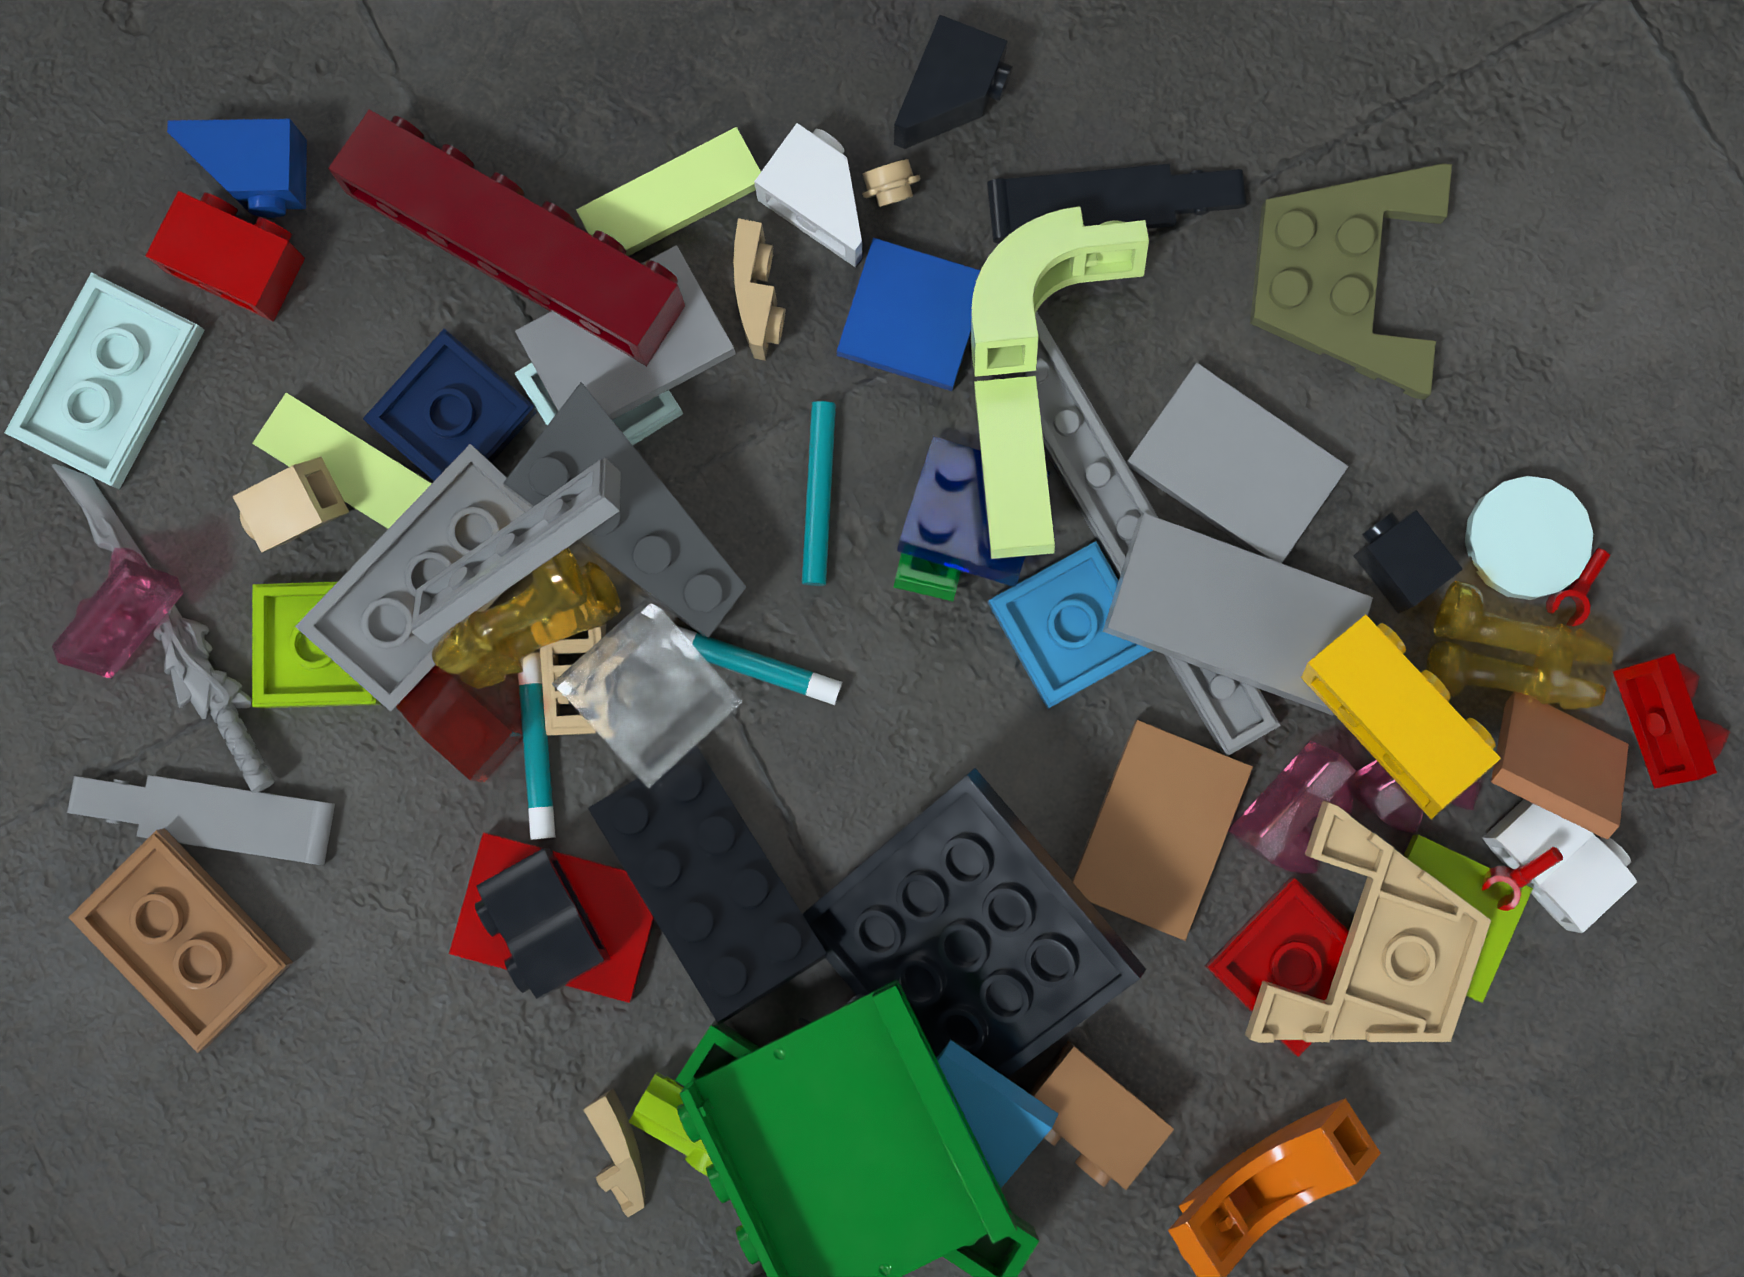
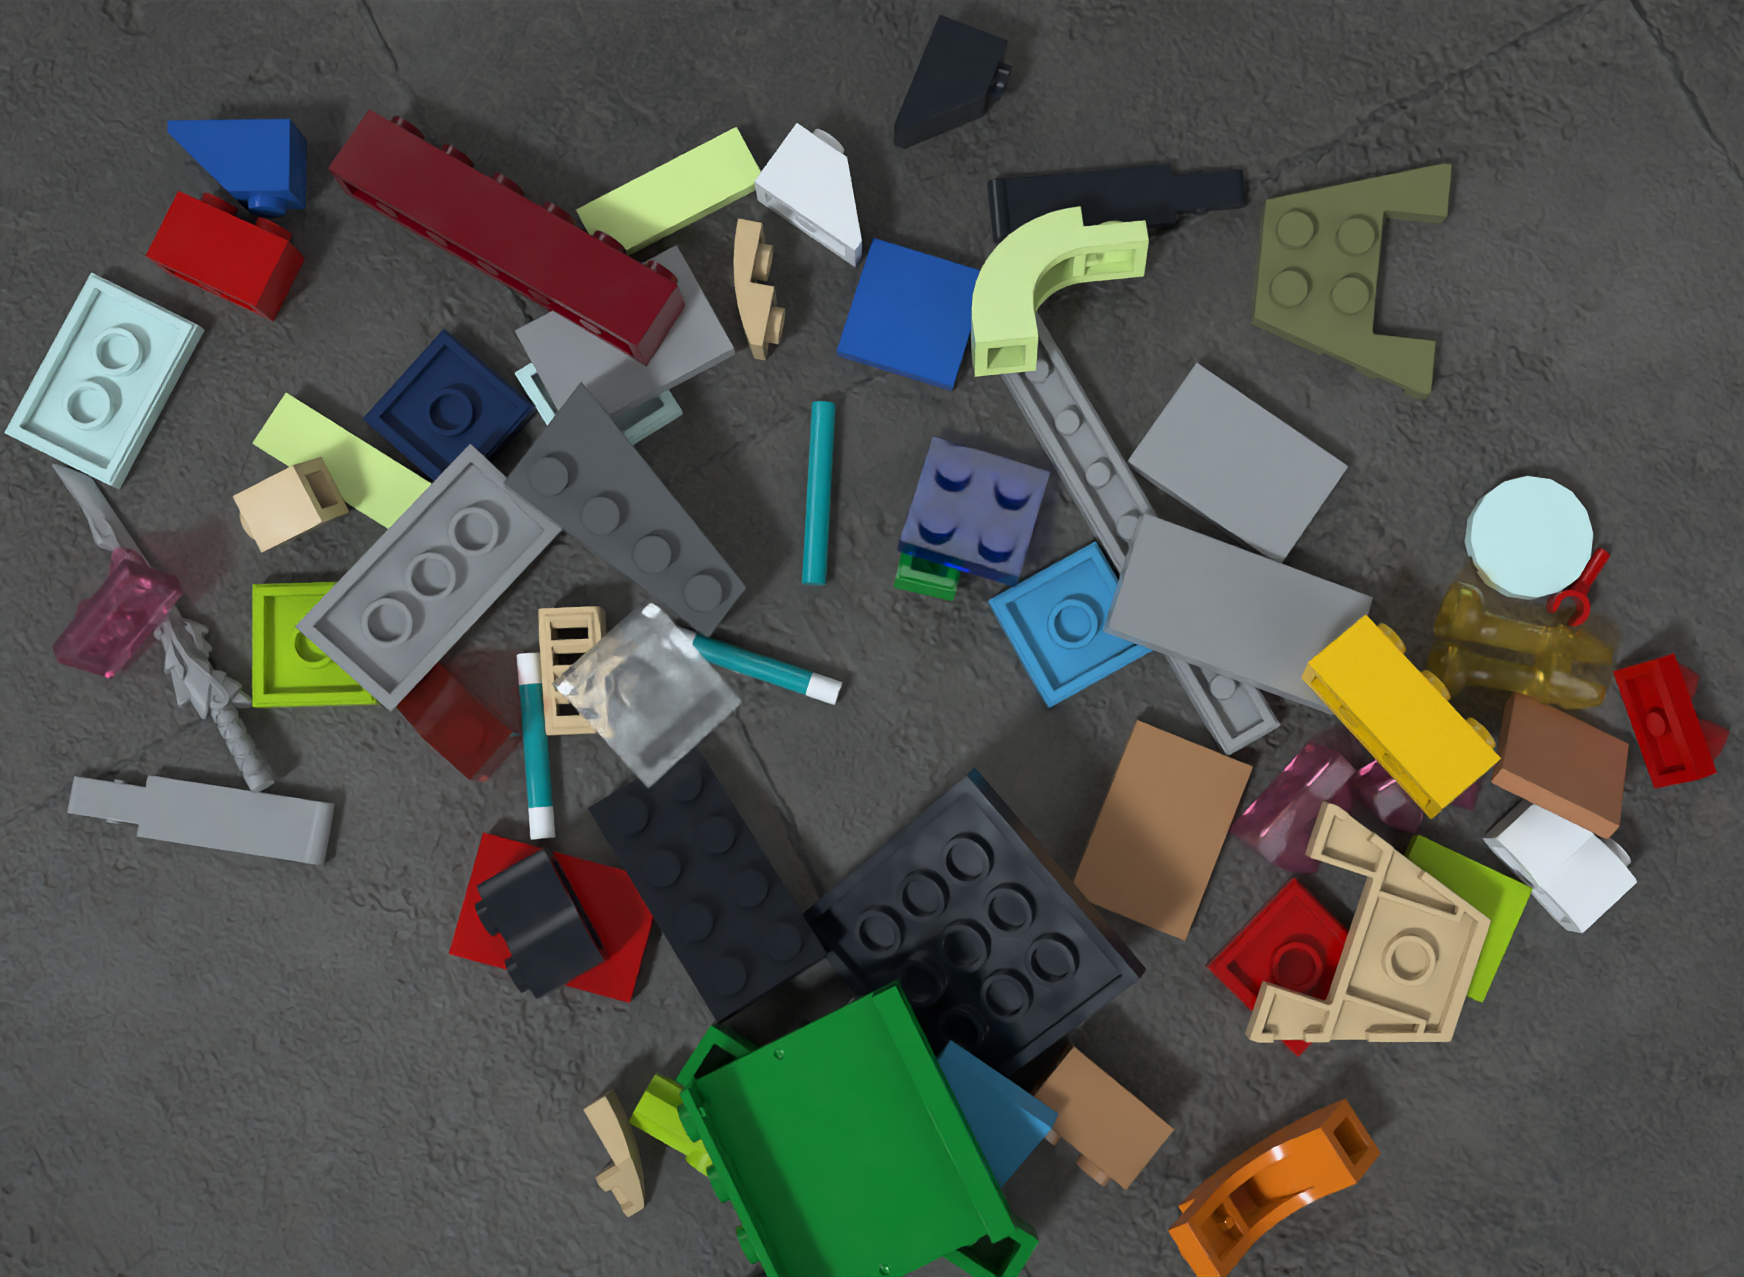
medium nougat tile [68,828,293,1053] -> none
light grey tile [411,458,621,644] -> none
clear yellow piece [432,547,621,689] -> none
tan plate [862,159,920,207] -> none
yellowish green tile [974,376,1055,559] -> none
black brick [1353,510,1463,614] -> none
red hand [1482,847,1563,911] -> none

